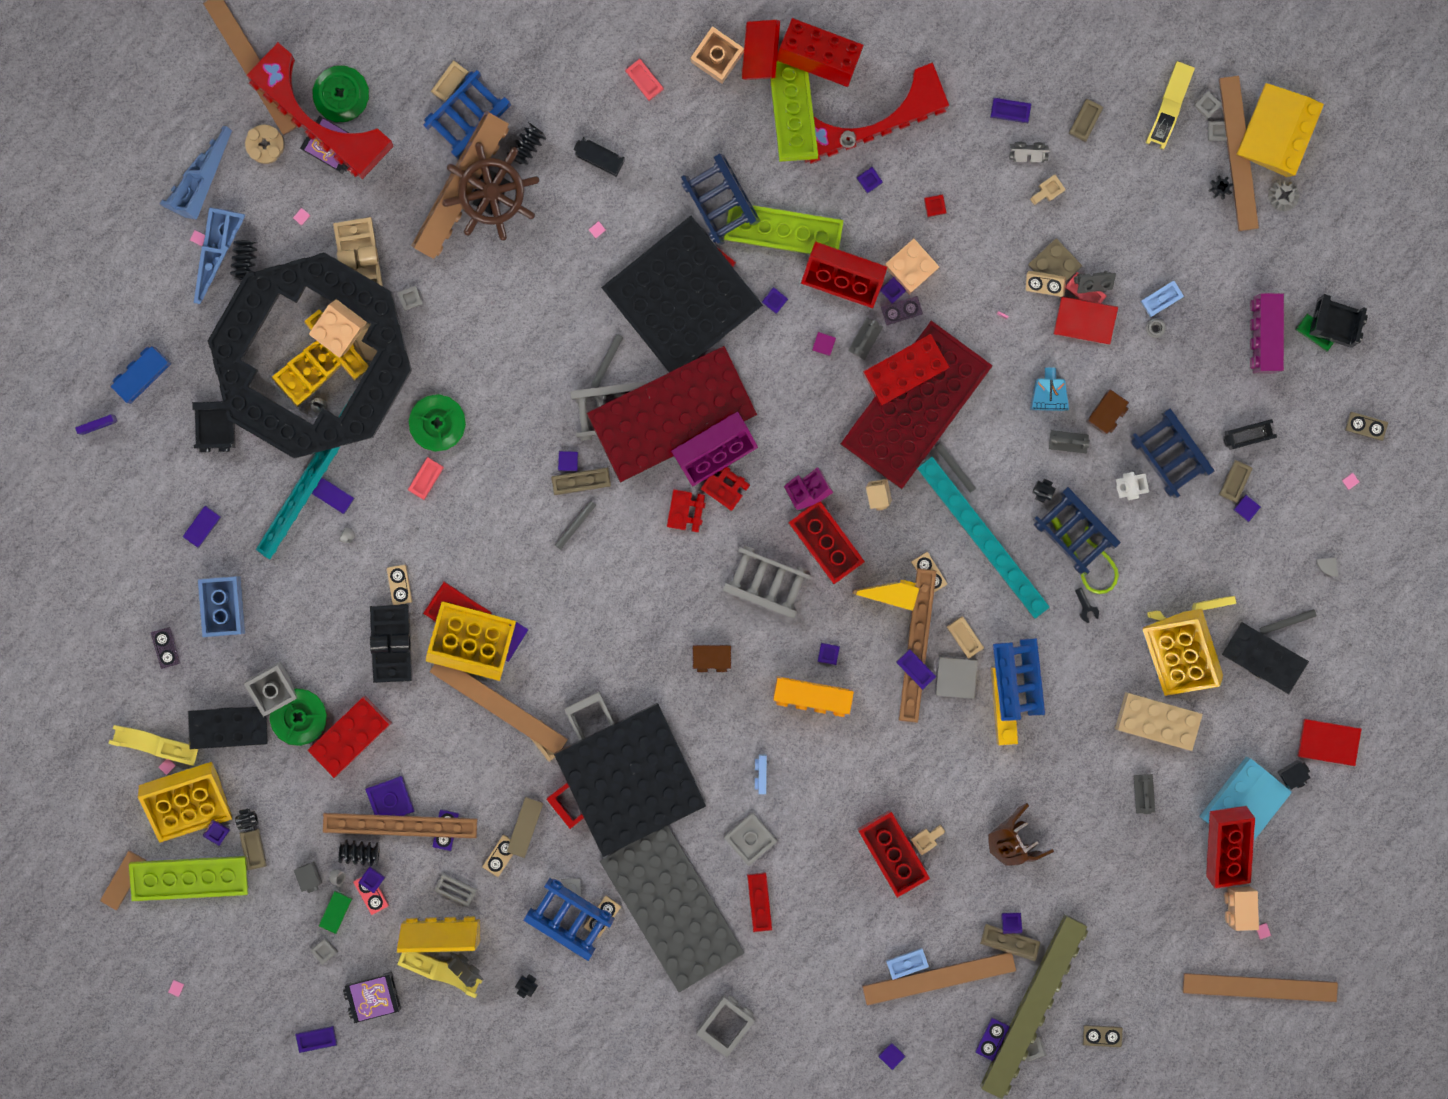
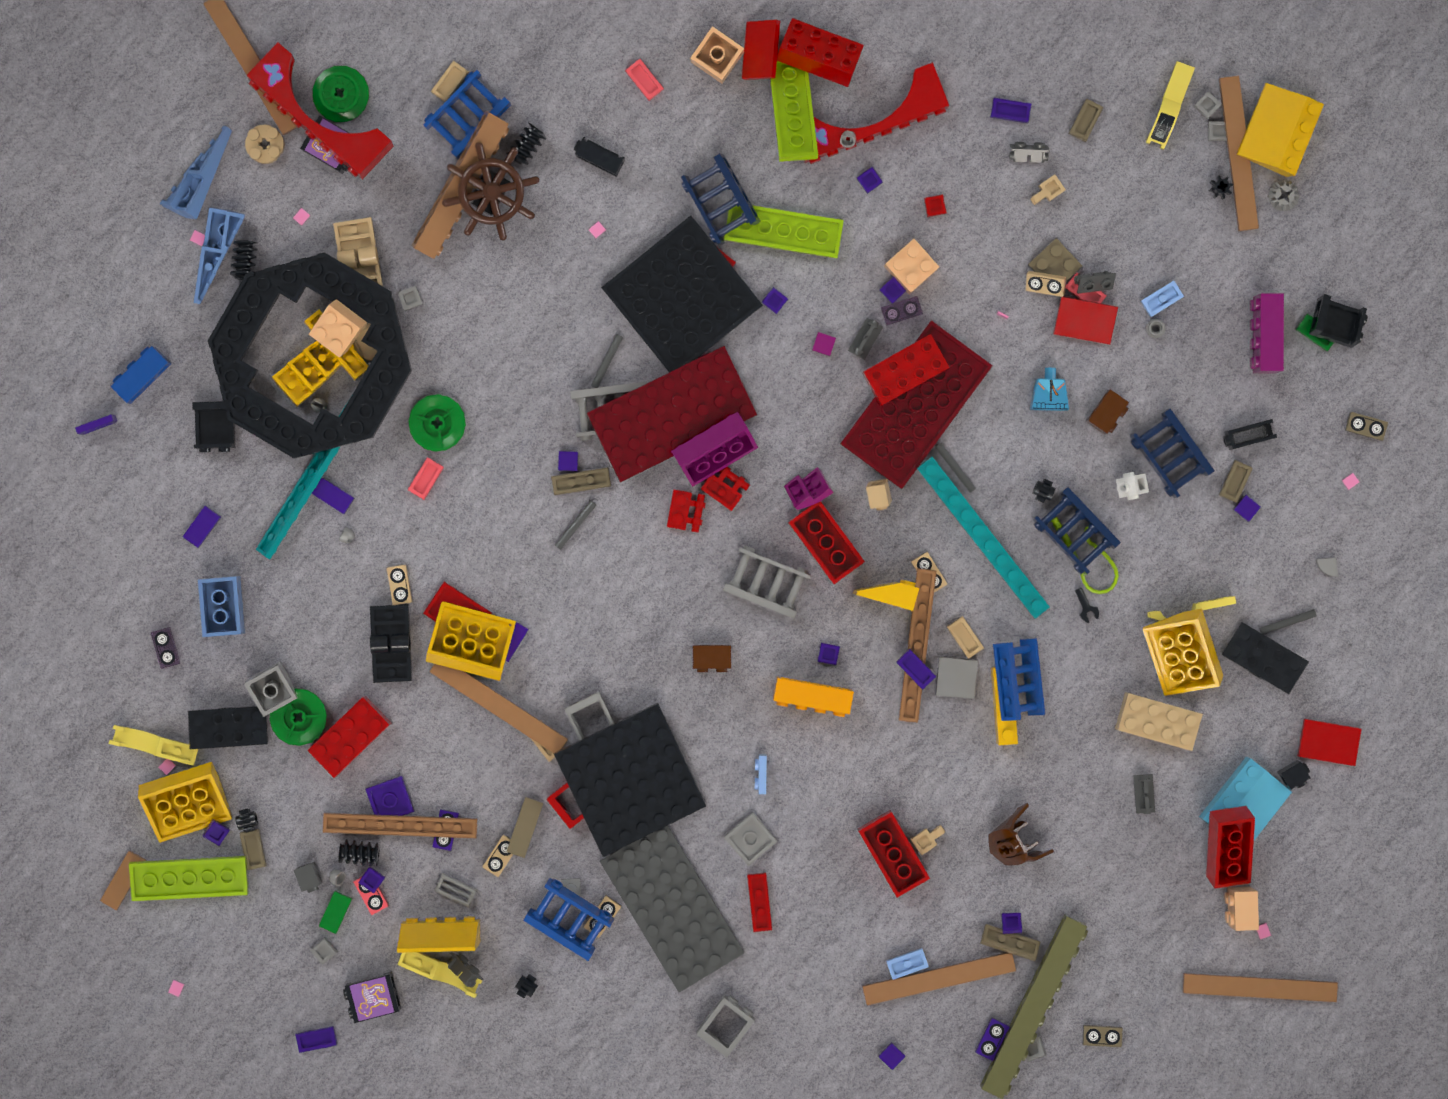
red brick [800,241,888,309] -> none
dark grey hinge [1049,430,1090,454] -> none

